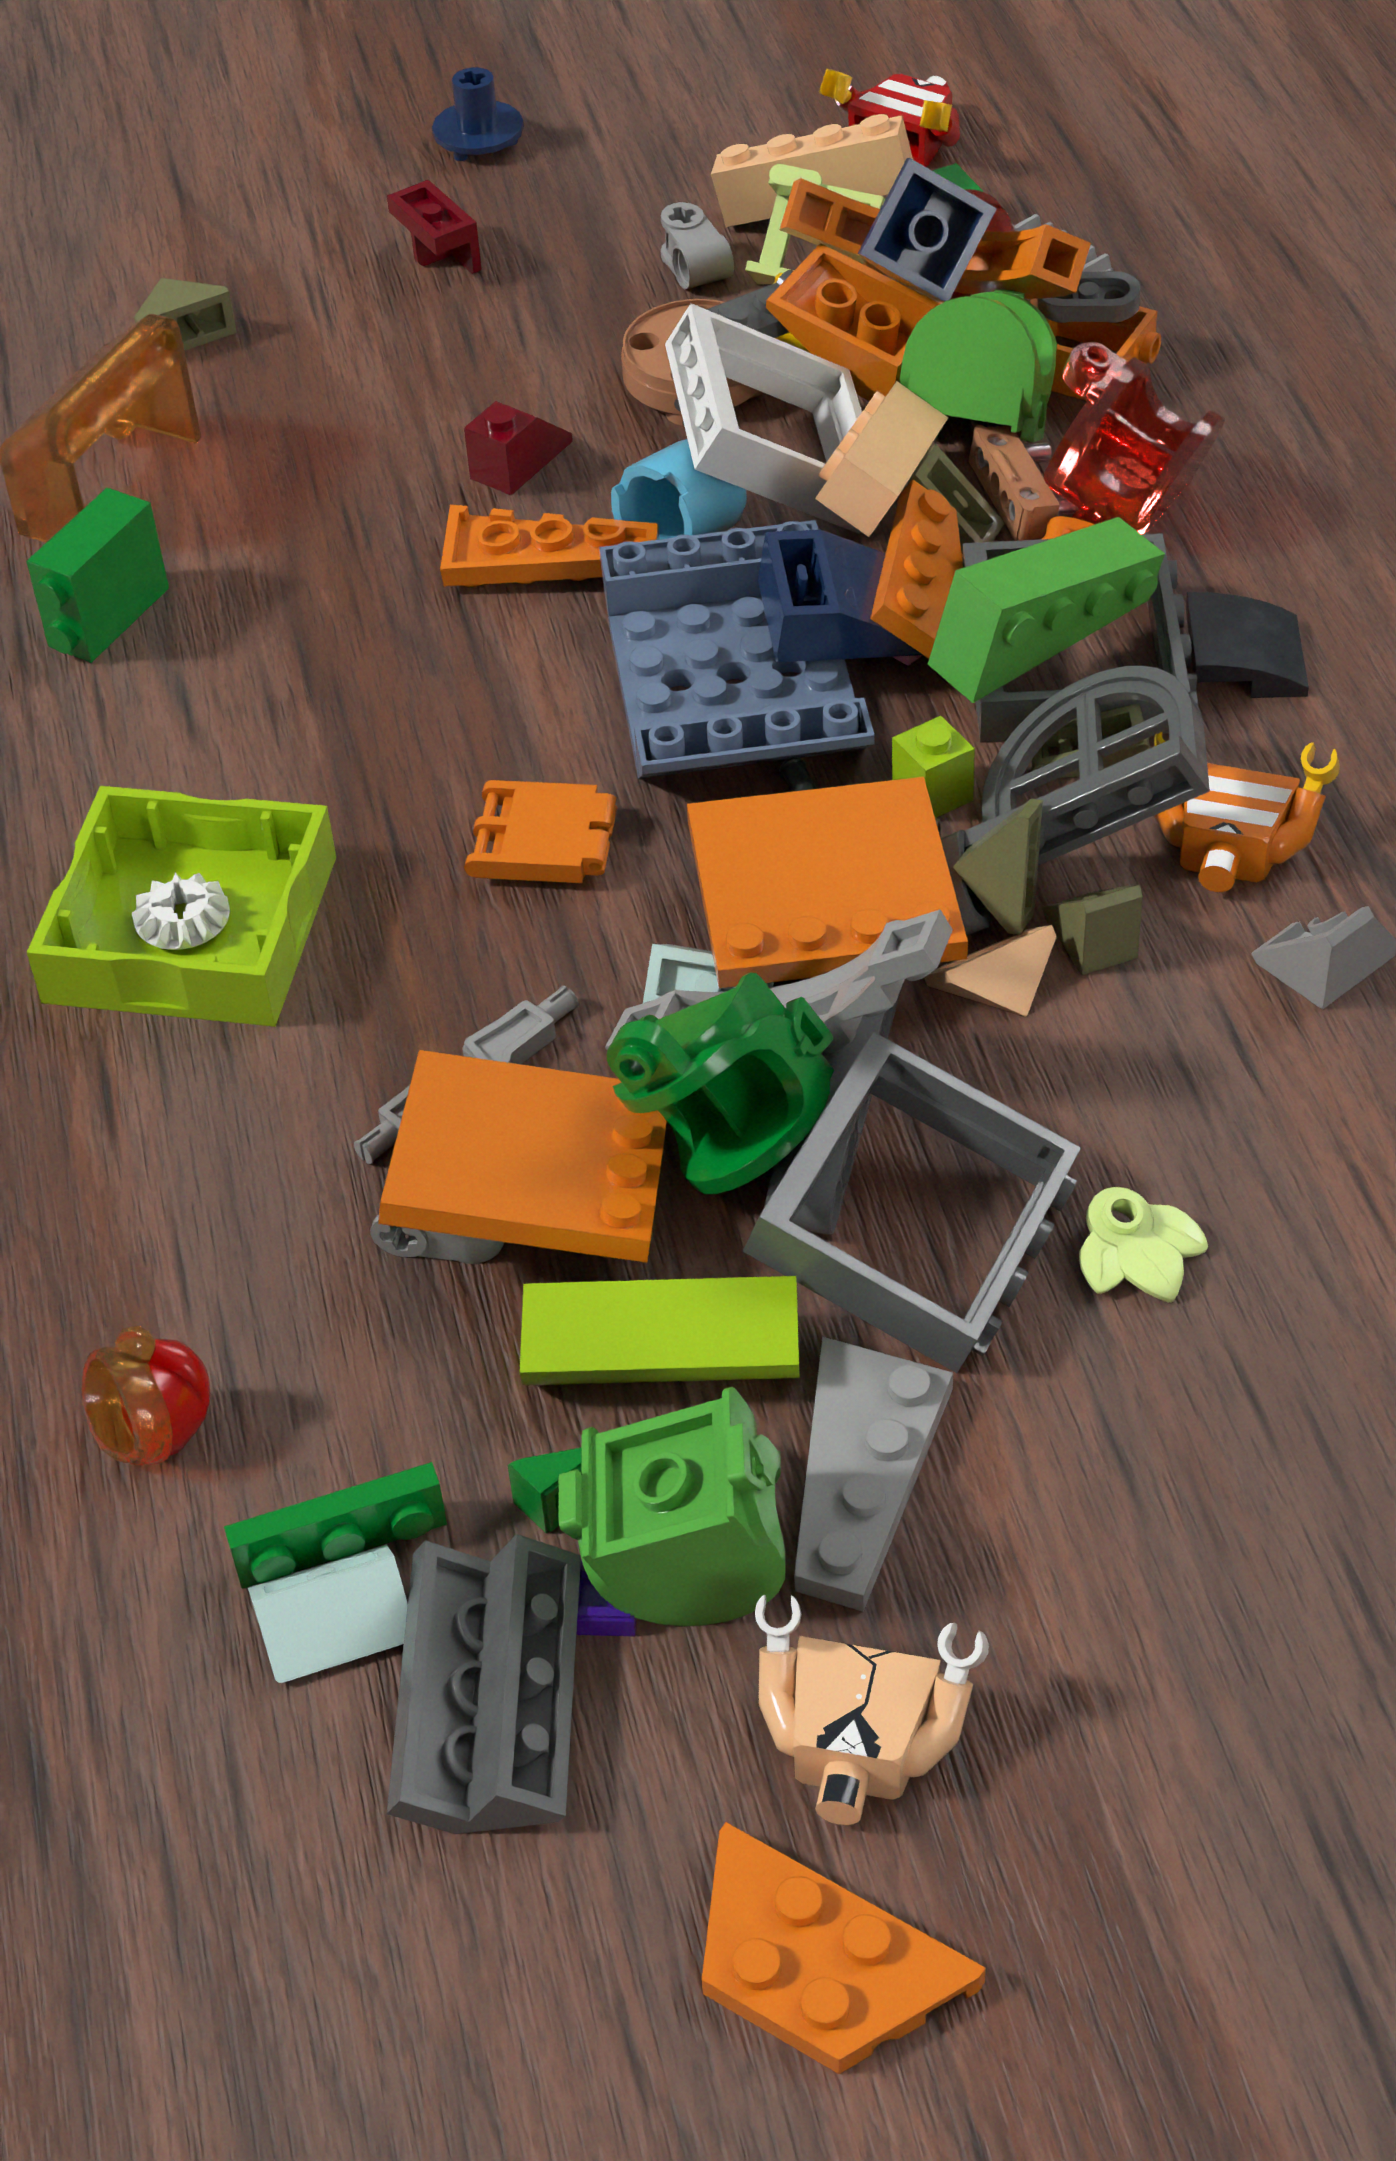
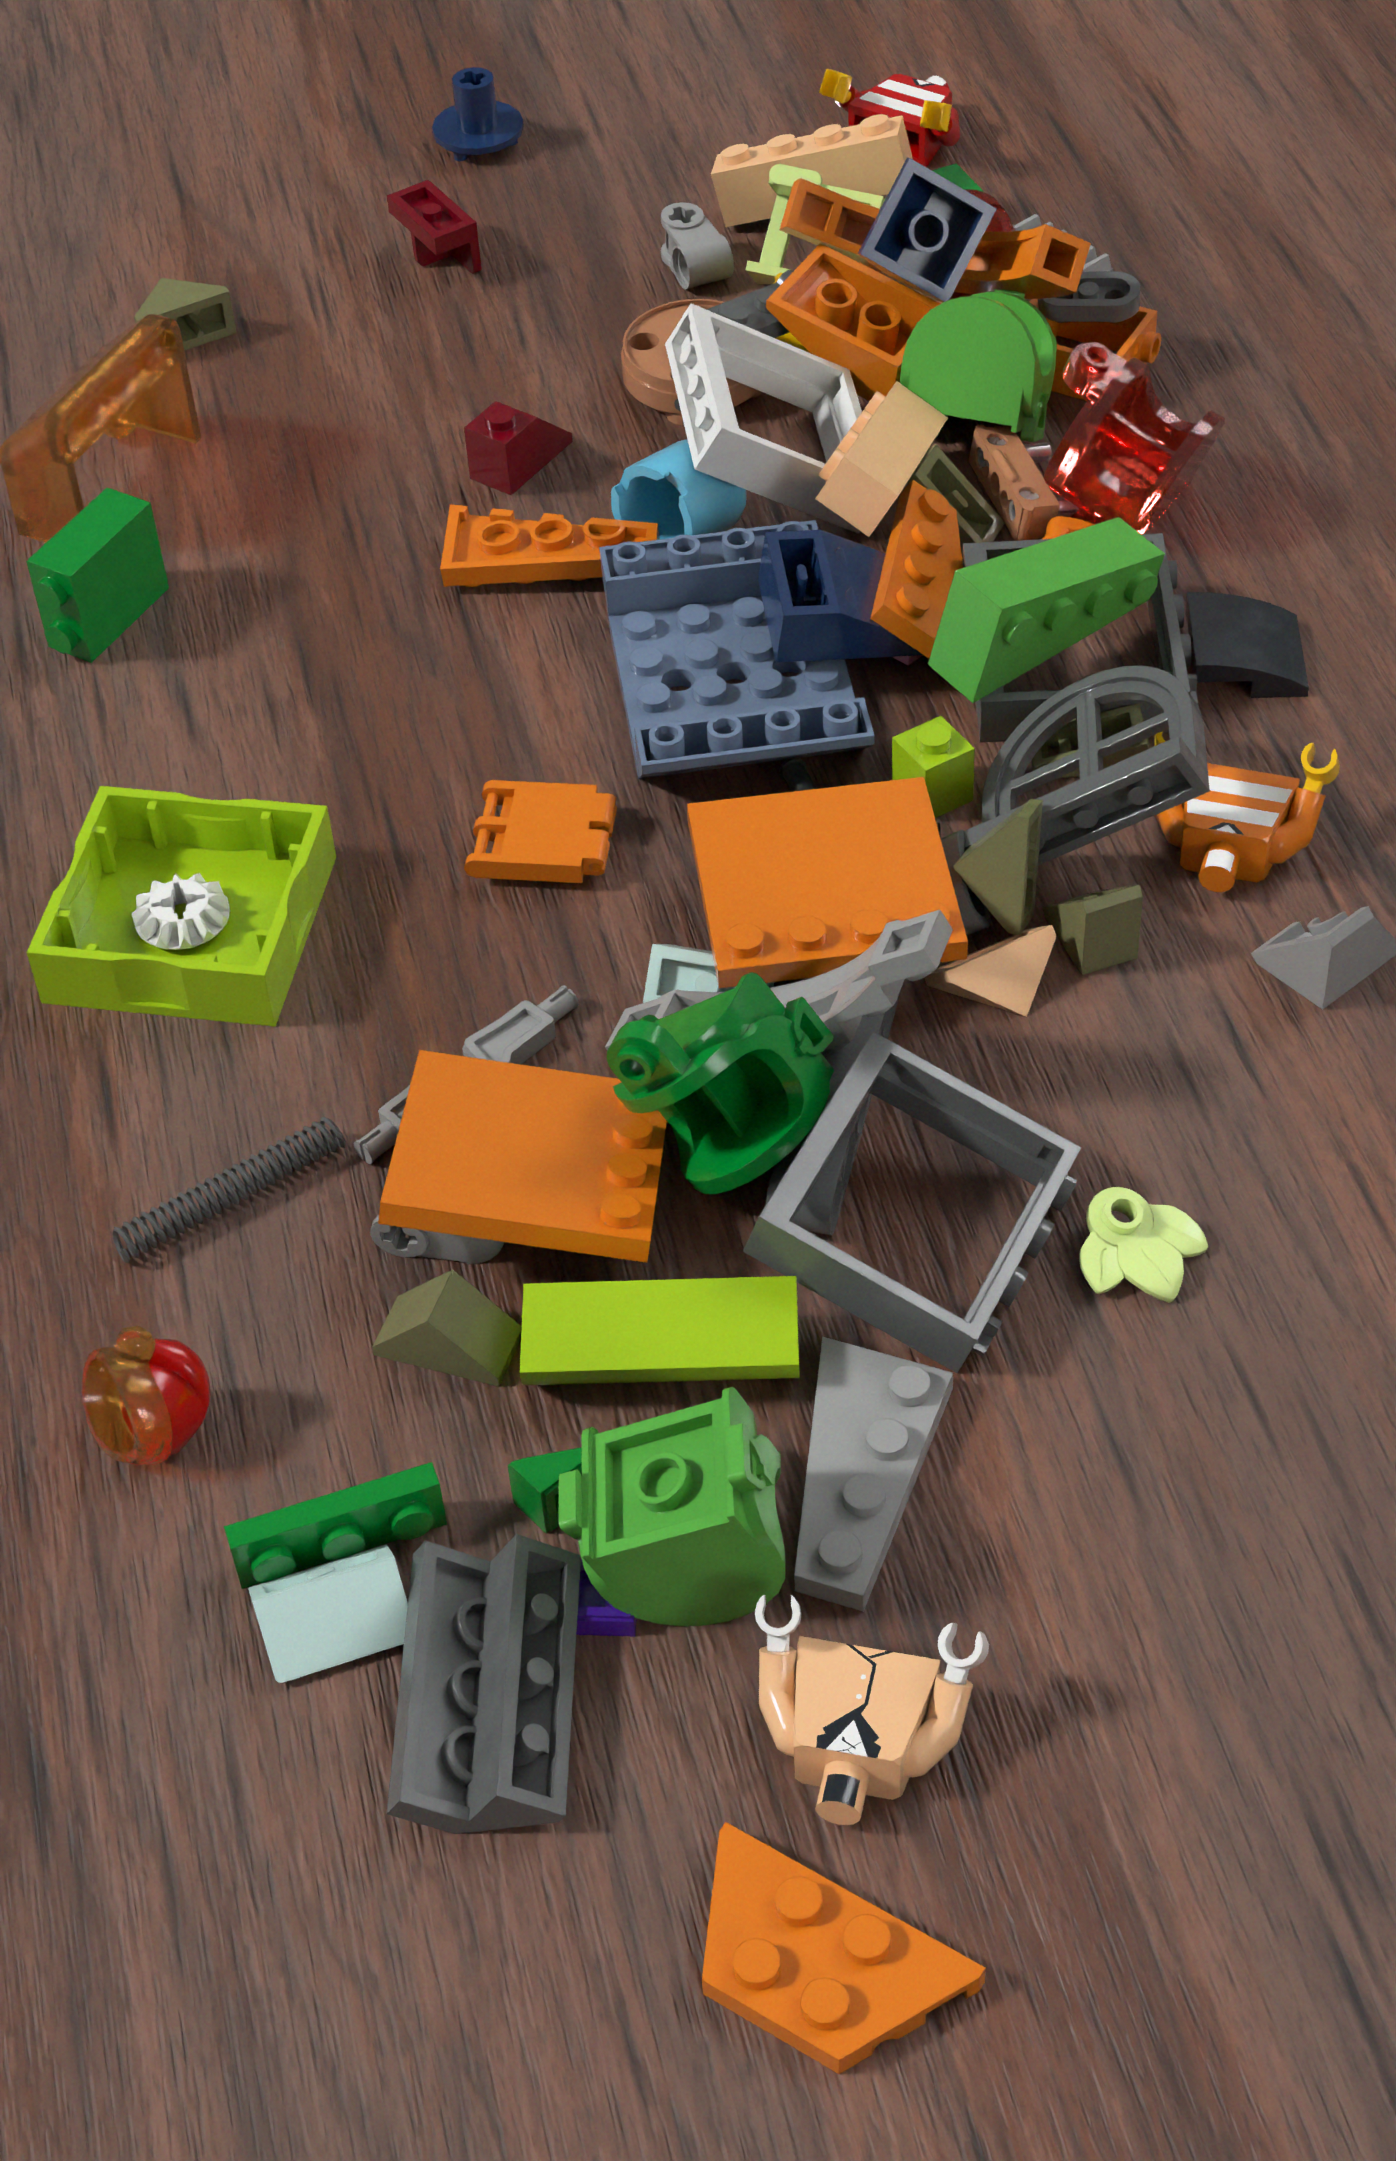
none -> dark grey piece [112,1117,346,1263]
none -> olive slope [372,1269,522,1387]

